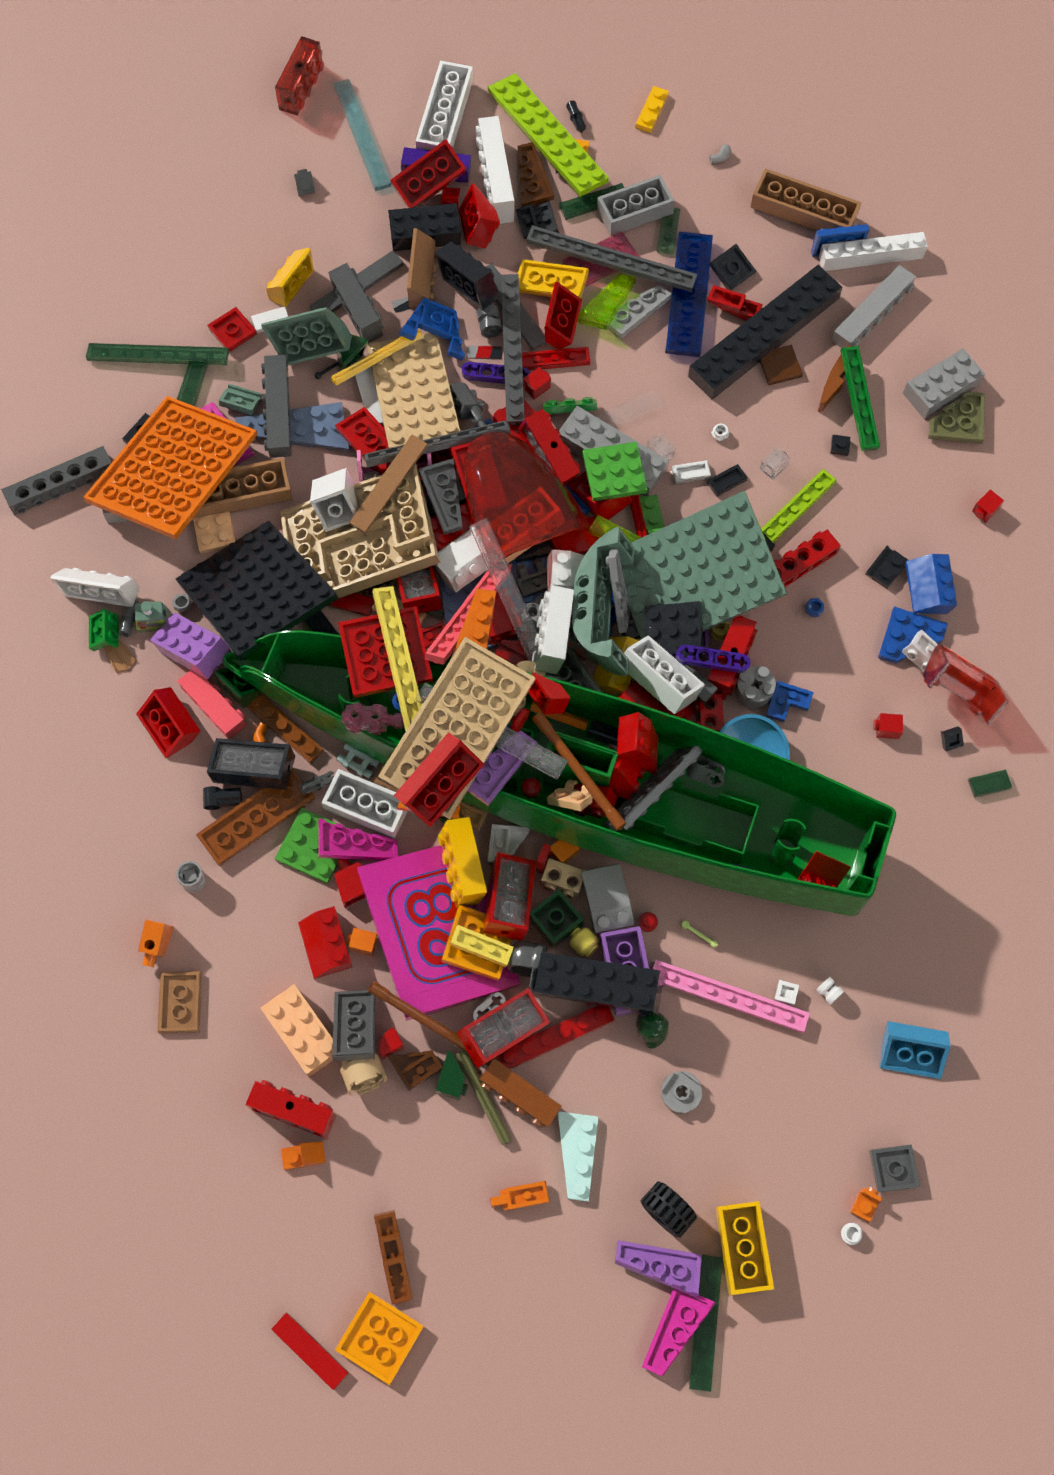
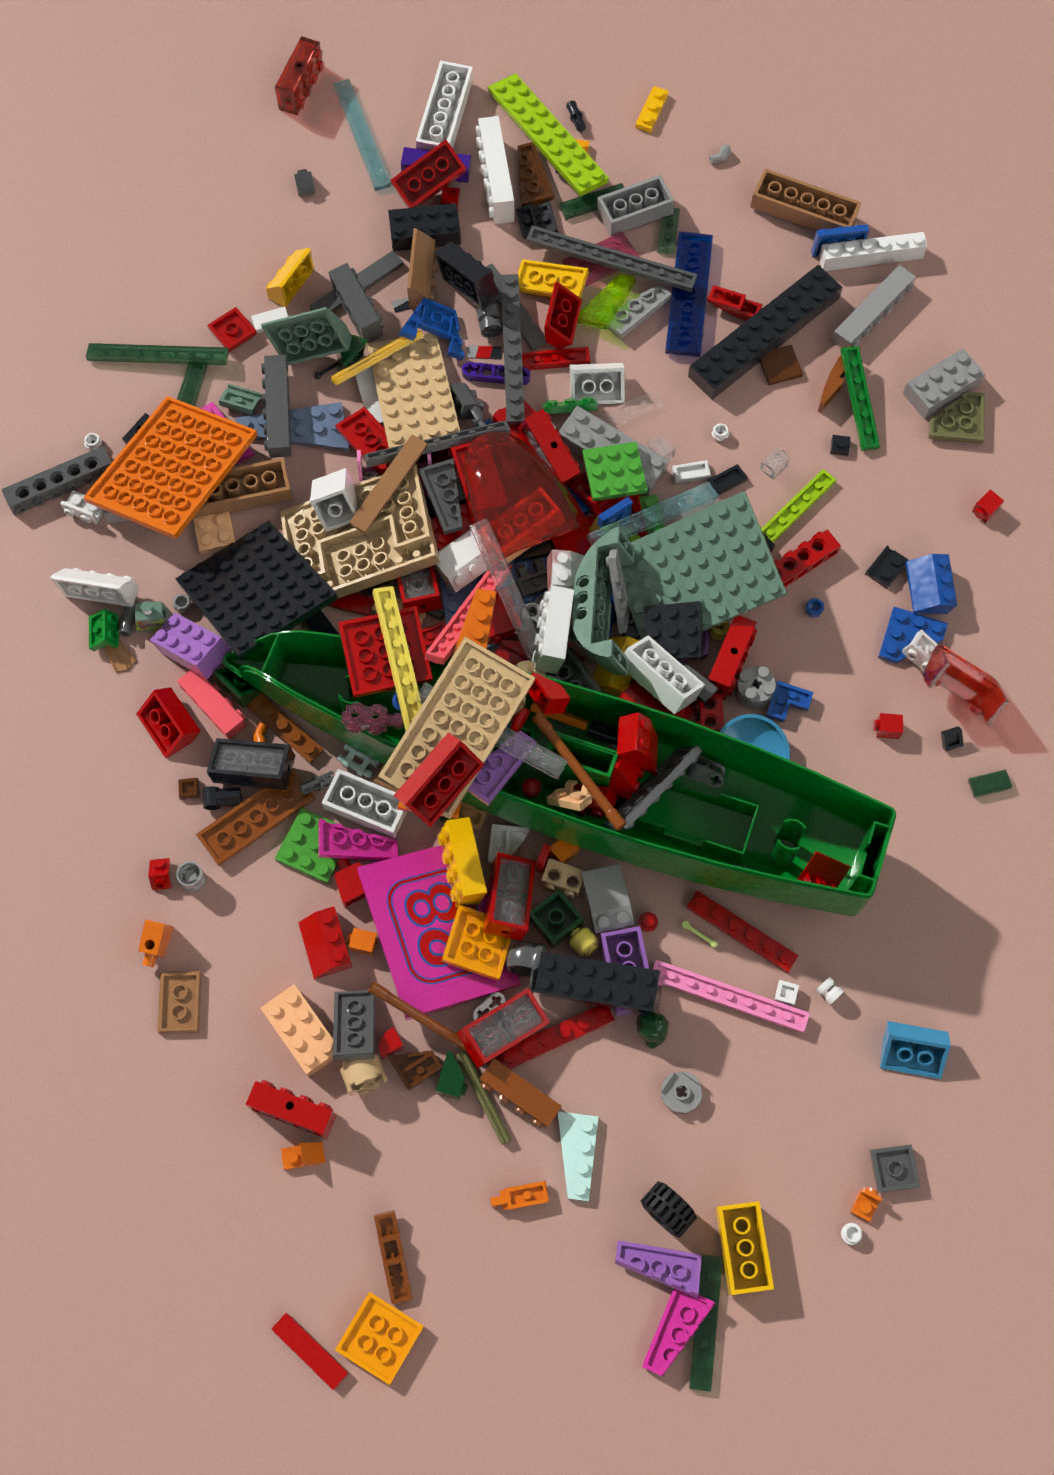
light yellow plate [450,925,514,967] -> none
red slope [459,183,500,249] -> none
red brick [523,367,551,400] -> none
dark purple beam [675,645,751,673] -> none
black tile [709,244,757,291] -> none
none -> white bracket [60,490,103,524]
none -> white plate [84,433,102,450]
none -> red bracket [148,858,172,890]
none -> reddish brown tile [178,778,200,800]
none -> white slope [569,363,625,404]
none -> clear light blue tile [586,482,718,545]
none -> blue plate [597,497,633,529]
none -> red plate [686,891,799,973]

